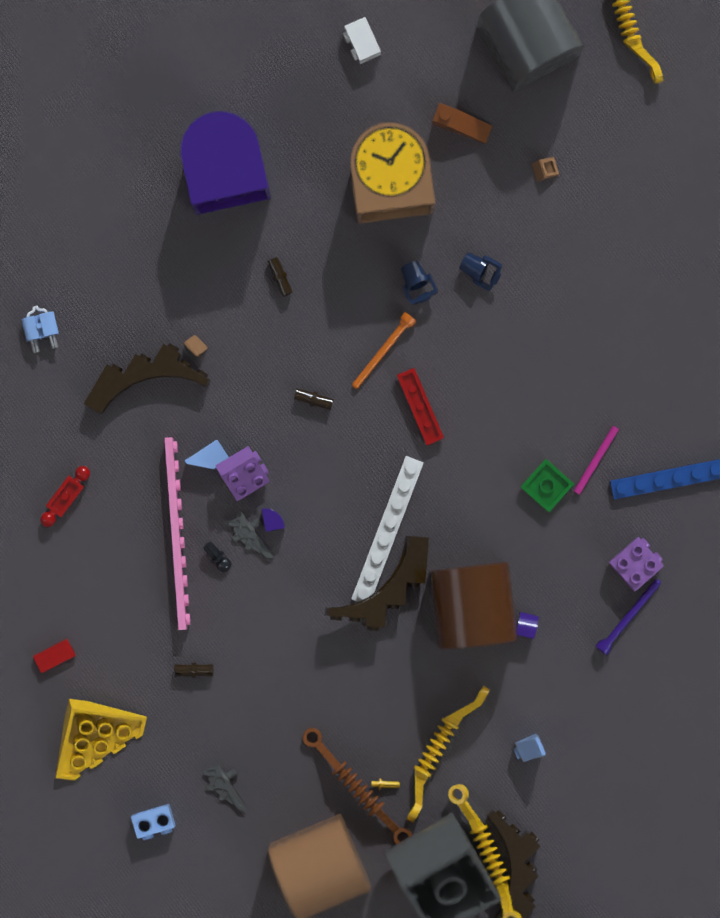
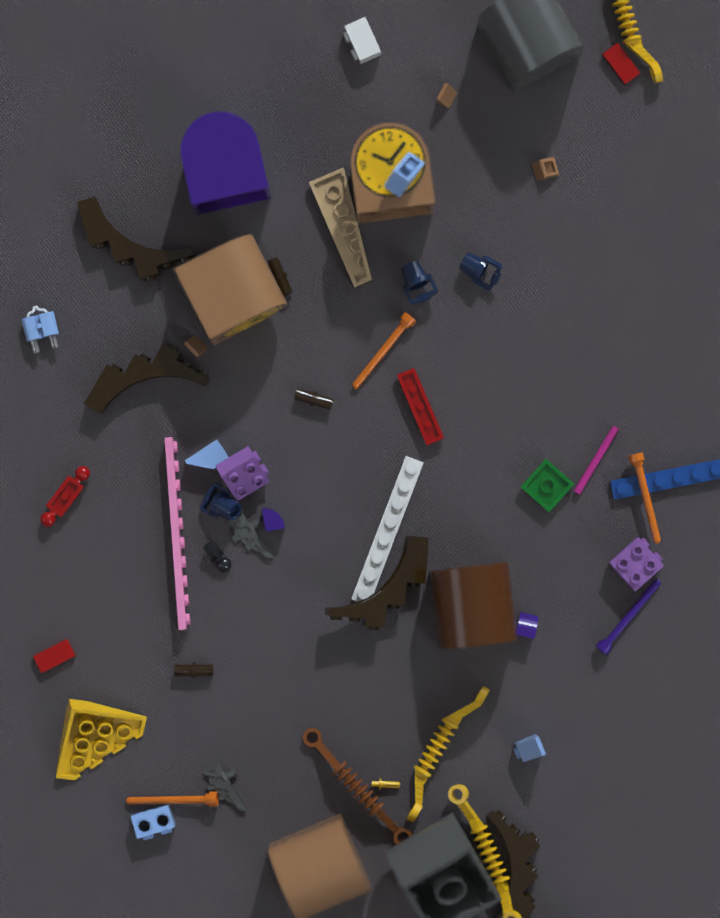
dark orange slope [432,103,492,144] -> none
none -> dark brown arch [77,197,194,282]
none -> orange piece [126,791,218,807]
none -> medium nougat brick [175,235,288,346]
none -> dark blue piece [200,484,242,521]
none -> tan wing [309,168,372,288]
none -> light blue slope [384,152,425,197]
none -> medium nougat slope [436,83,457,109]
none -> red tile [602,43,640,85]
none -> orange piece [628,452,661,544]

